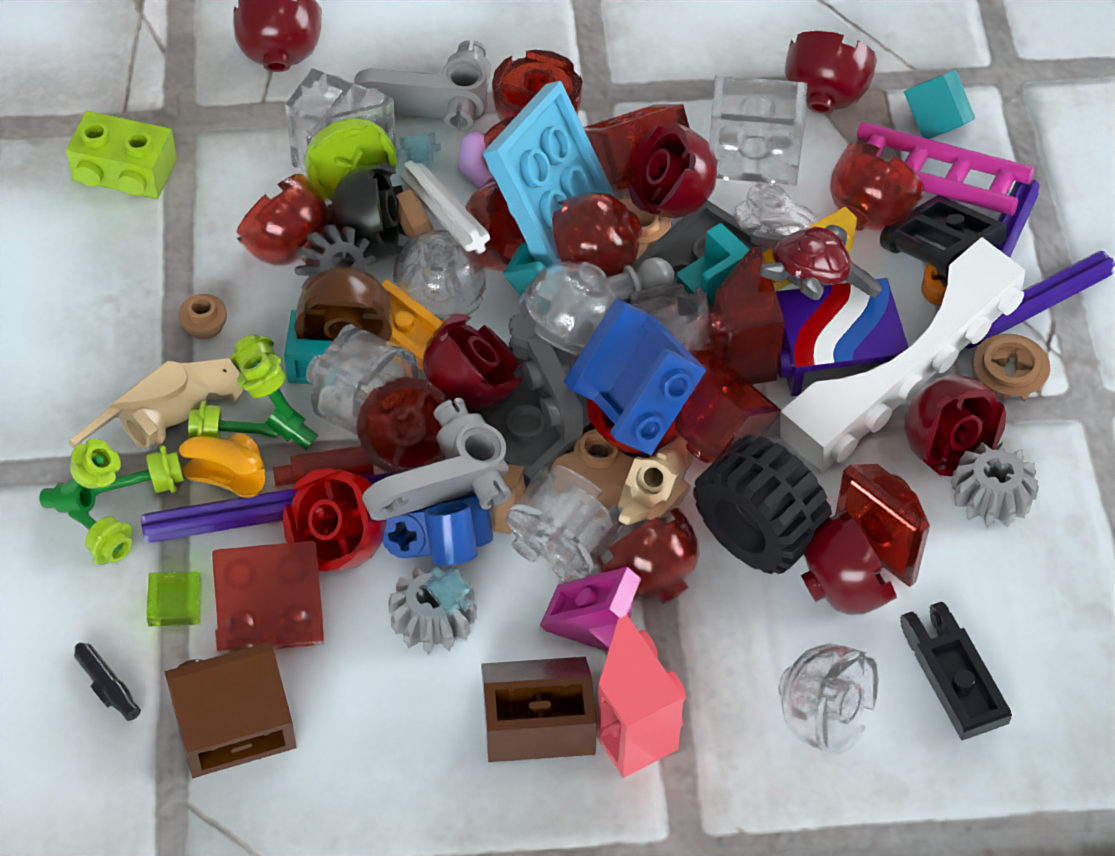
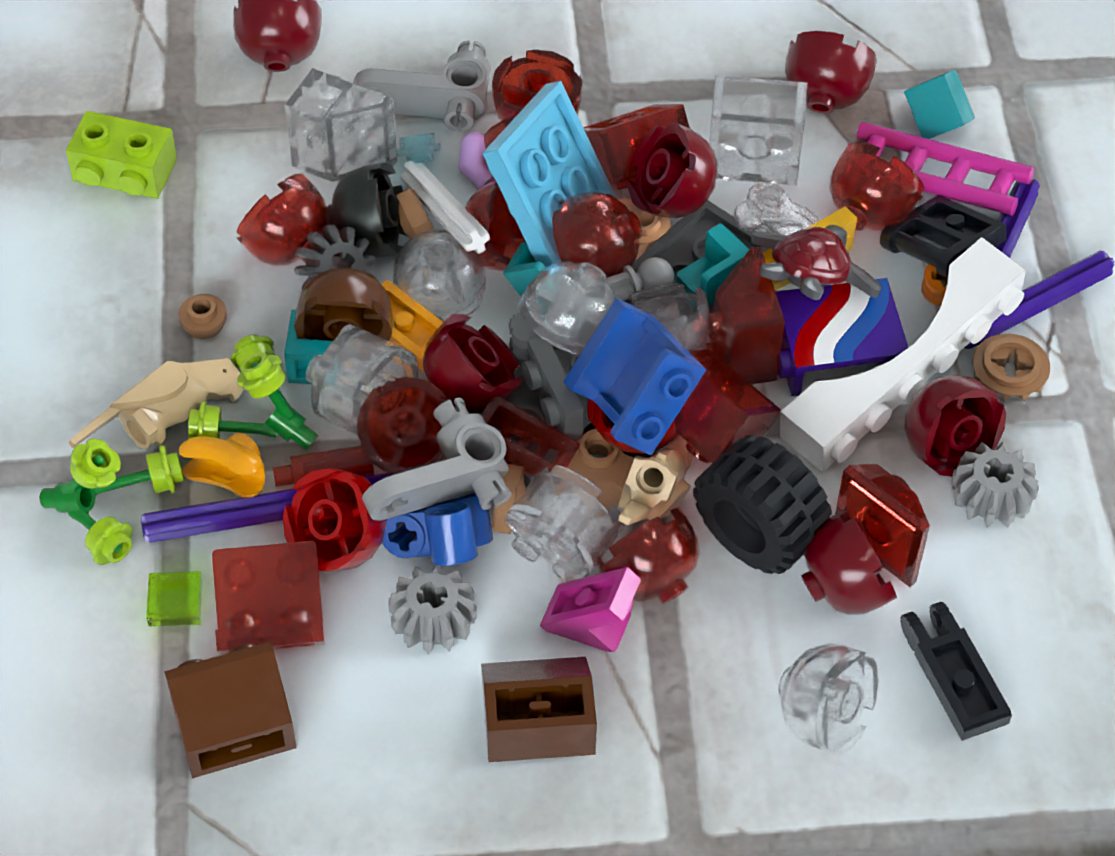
black piece [74,642,141,721] -> none
lime tile [304,118,397,202] -> none
clear light blue plate [424,566,472,616] -> none
coral slope [596,615,686,778] -> none
none -> clear red slope [481,396,580,485]

